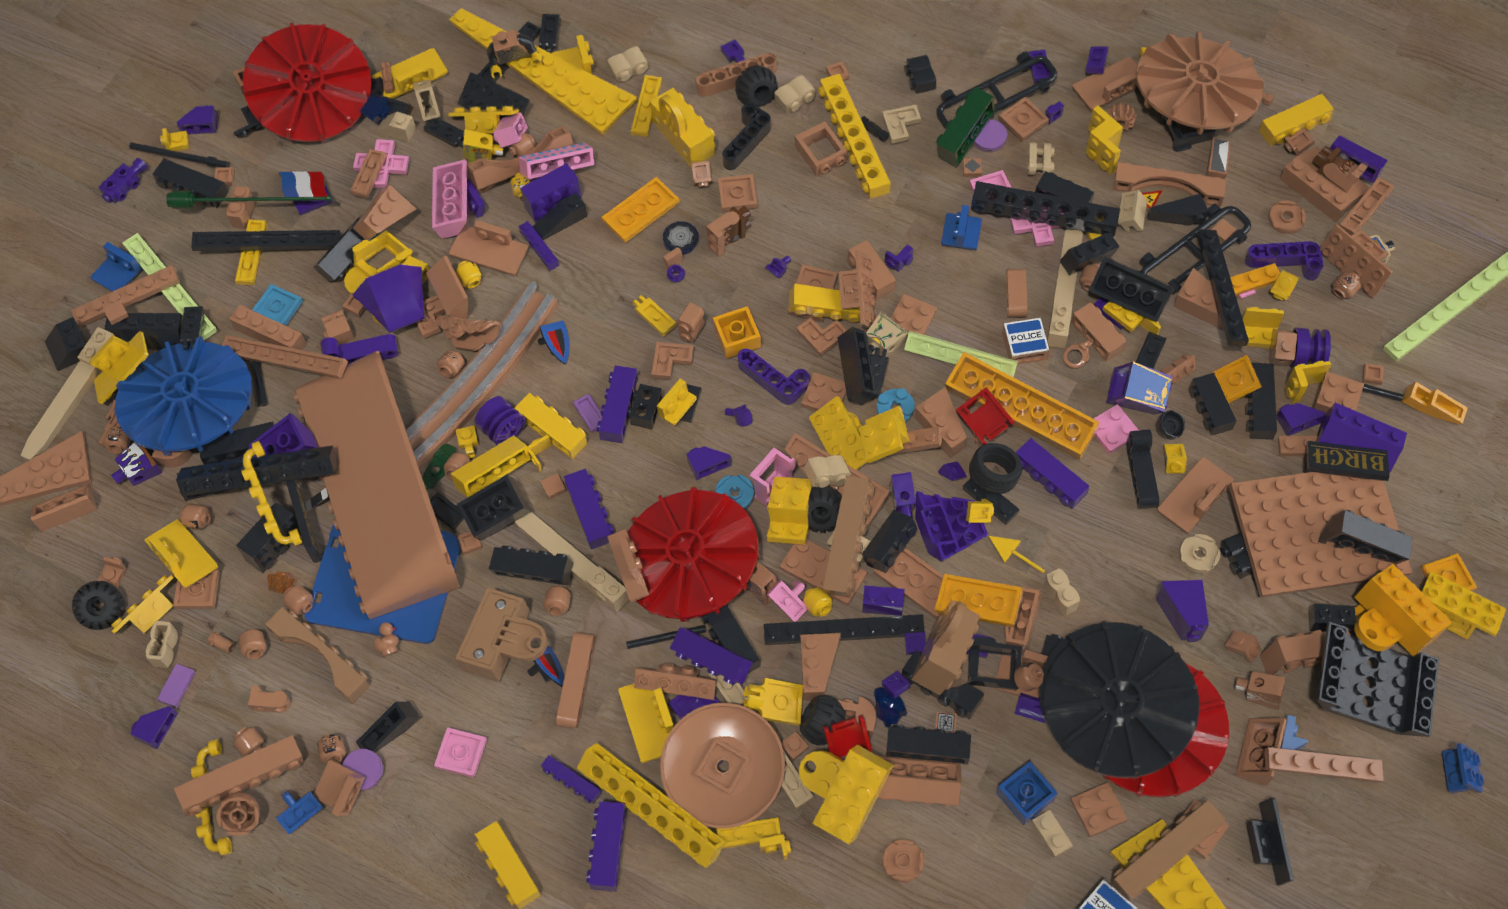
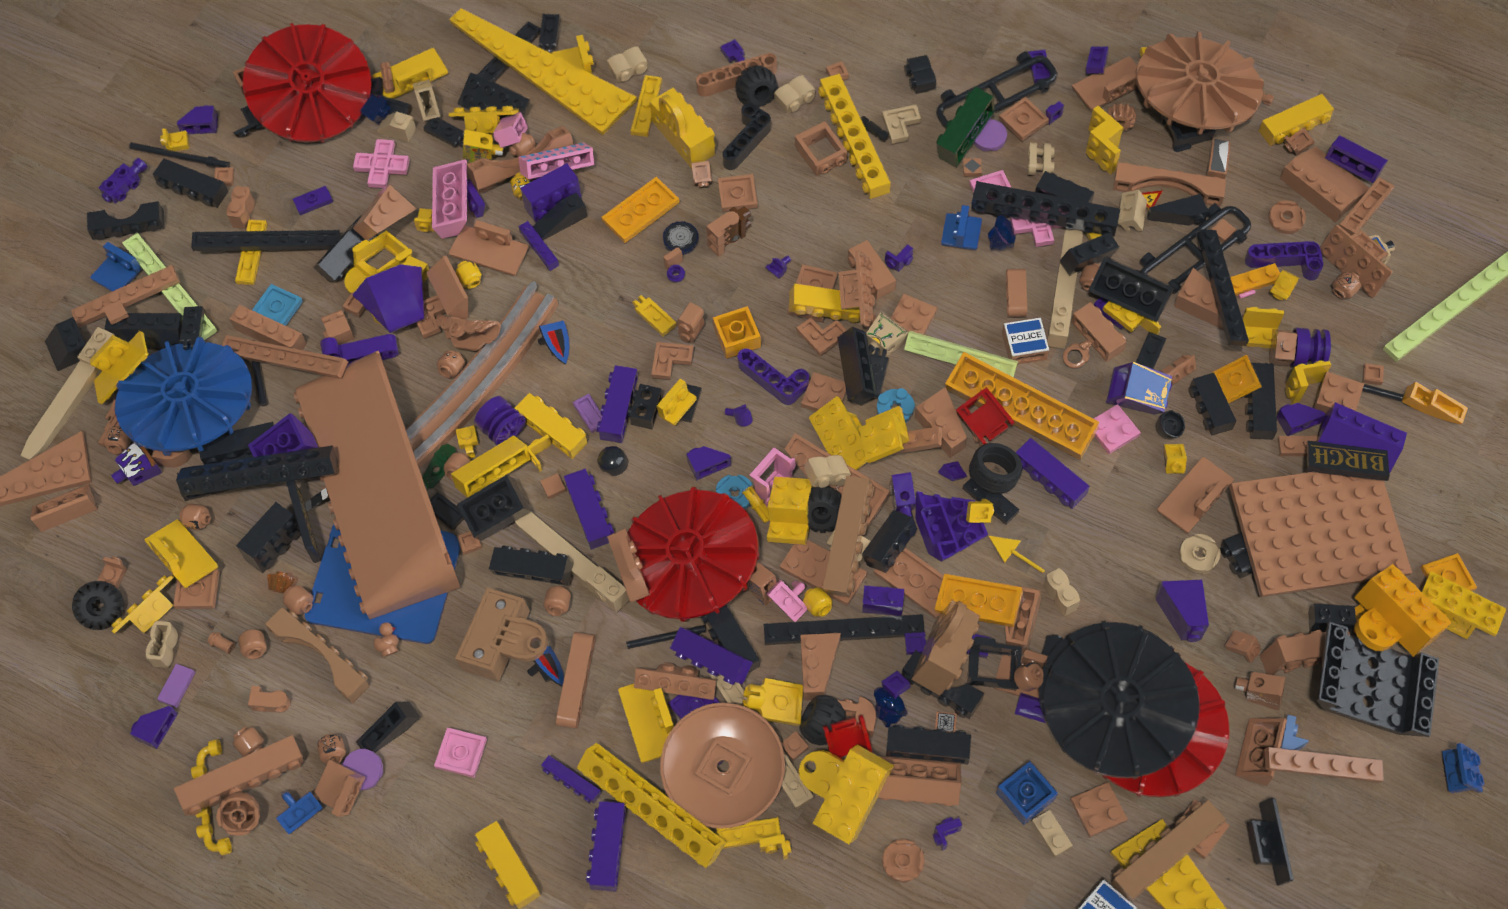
flag [166,171,332,209] -> none
yellow bar [241,441,303,546] -> none
nougat tile [350,149,387,199] -> none
torso [487,30,542,78] -> none
black beam [1126,429,1159,509] -> none
hips [1312,146,1368,192] -> none
wedge [1318,510,1413,564] -> none
none -> black arch [87,201,165,240]
none -> yellow bracket [414,208,435,232]
none -> black hair [597,446,629,476]
none -> yellow axle [742,485,770,523]
none -> dark purple bracket [933,817,962,851]
none -> clear blue piece [988,215,1016,251]

